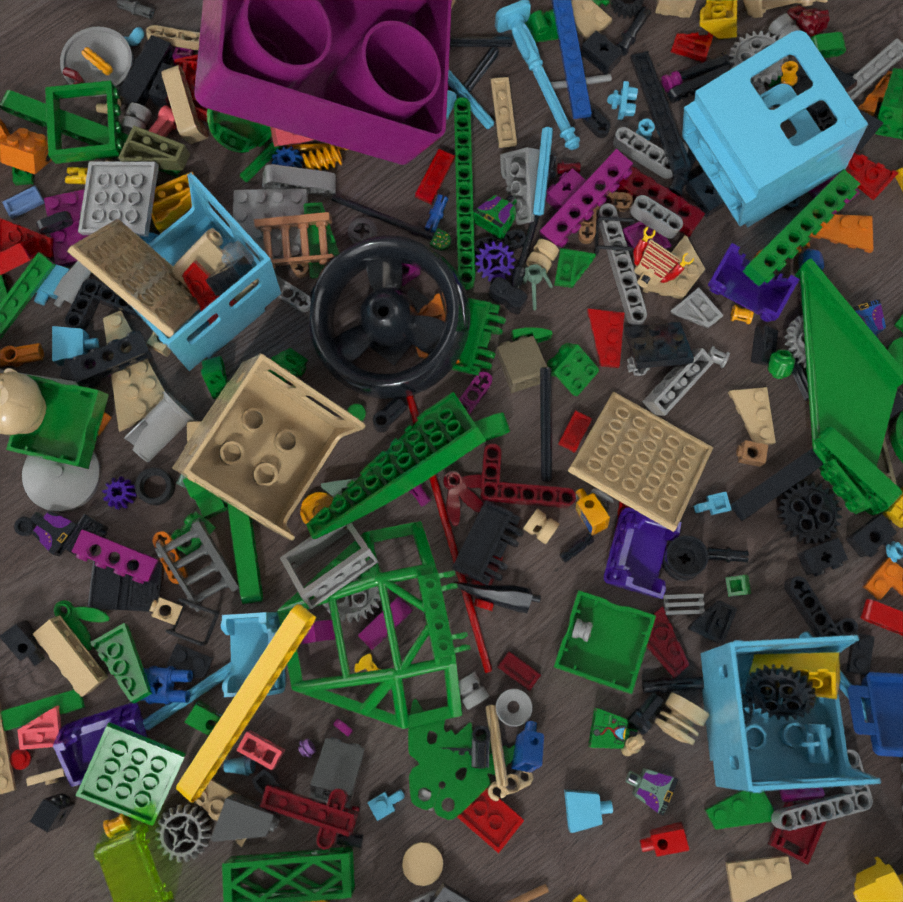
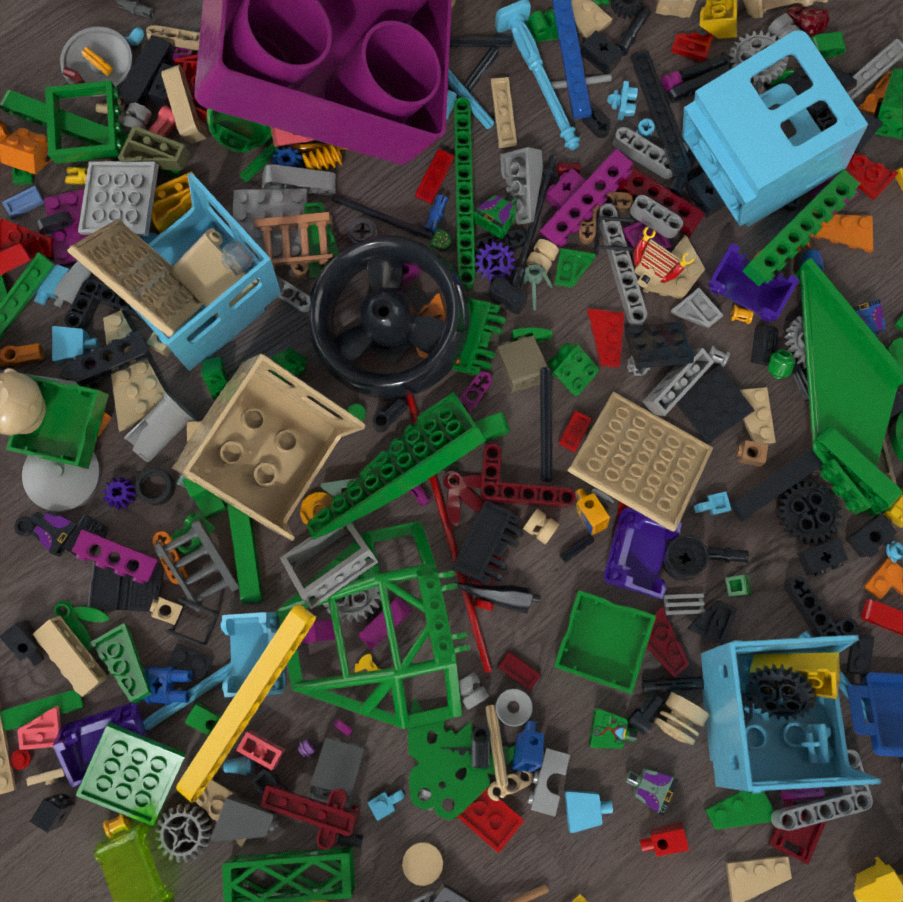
red wing [181,261,237,326] -> none
black brick [205,256,253,297] -> none
medium azure axle [533,127,553,216] -> none
light grey wheel [572,618,593,642] -> none
tan axle [621,734,645,757] -> none
light orange bush [781,61,798,86] -> none
none -> light grey arch [527,747,570,817]
none -> black plate [676,365,755,444]

